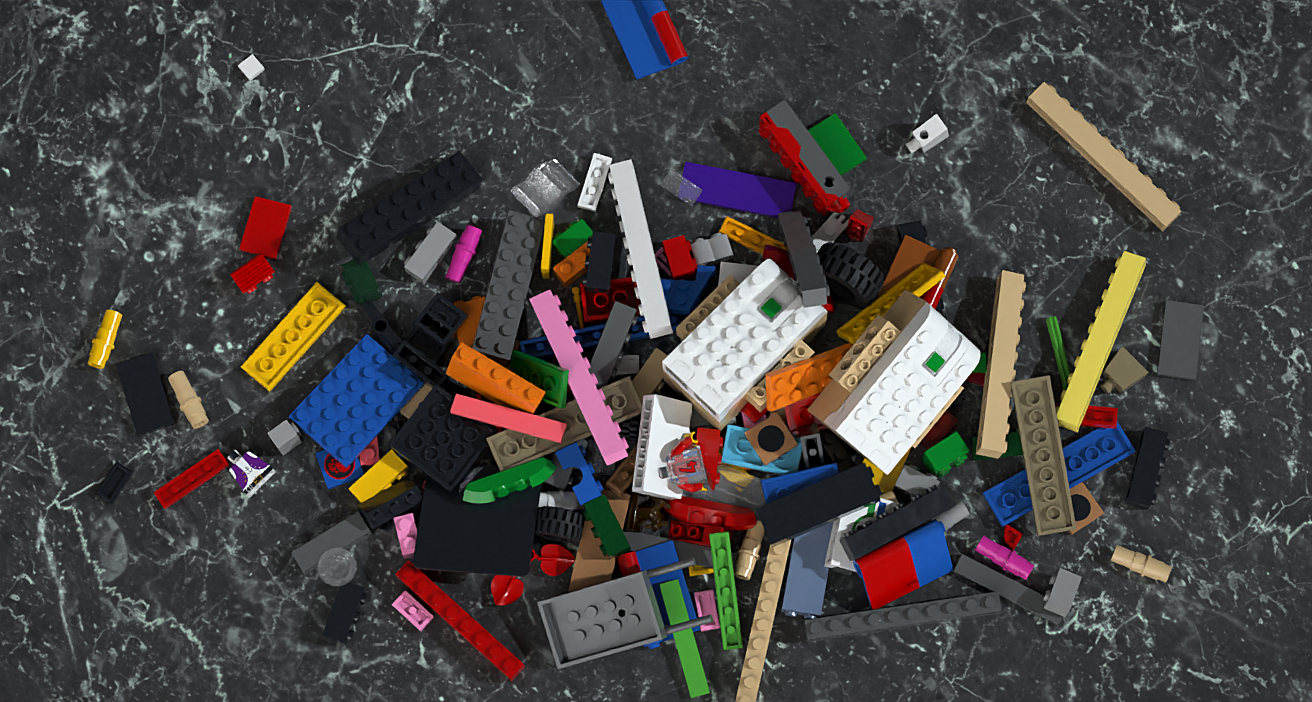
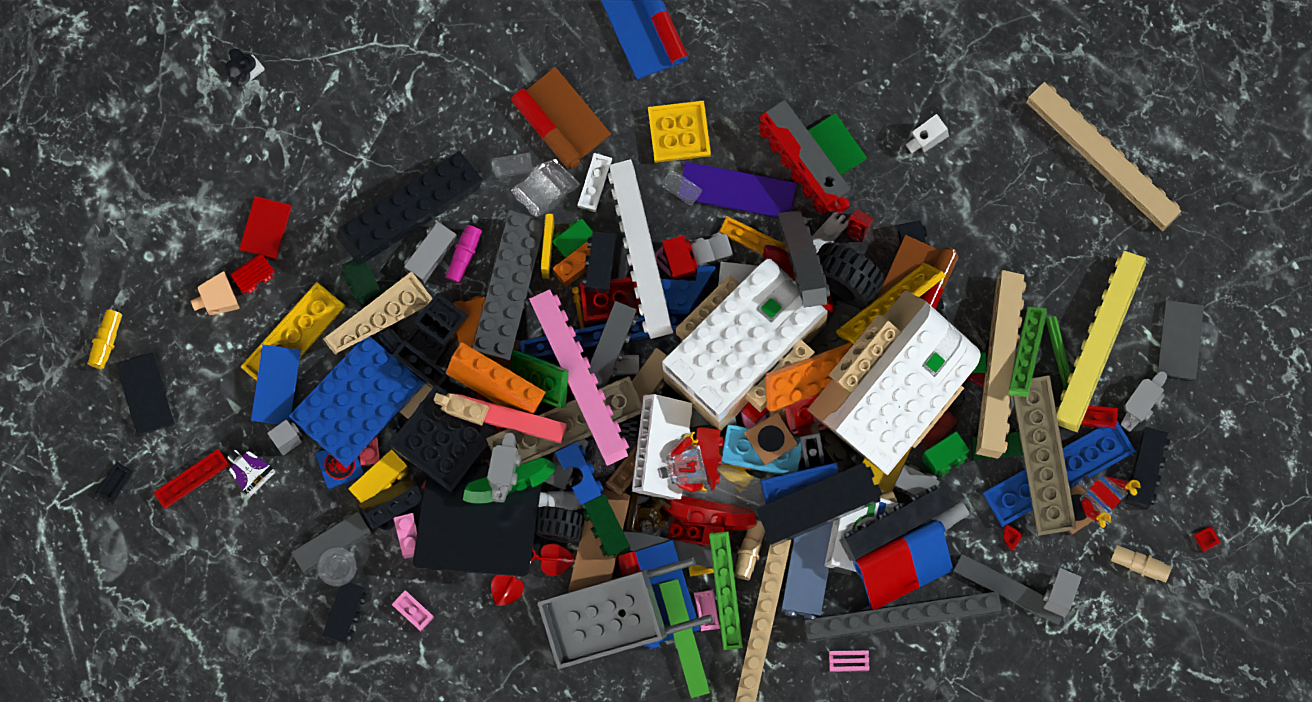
tan piece [168,371,209,429] -> none
red brick [395,560,525,681] -> none
dark pink piece [975,536,1035,580] -> none
dark tan torso [1100,346,1149,394] -> none
none -> light nougat torso [190,272,240,315]
none -> black plate [224,49,256,86]
none -> blue tile [251,344,301,425]
none -> tan wing [323,272,433,354]
none -> tan hinge [433,393,489,425]
none -> light grey hinge [487,432,521,503]
none -> clear tile [493,153,533,178]
none -> dark orange door [511,67,612,169]
none -> yellow plate [648,101,711,163]
none -> bright pink tile [829,651,869,672]
none -> bright green tile [1009,307,1047,397]
none -> torso [1078,475,1141,528]
none -> light grey hinge [1120,371,1168,432]
none -> red tile [1193,526,1221,552]

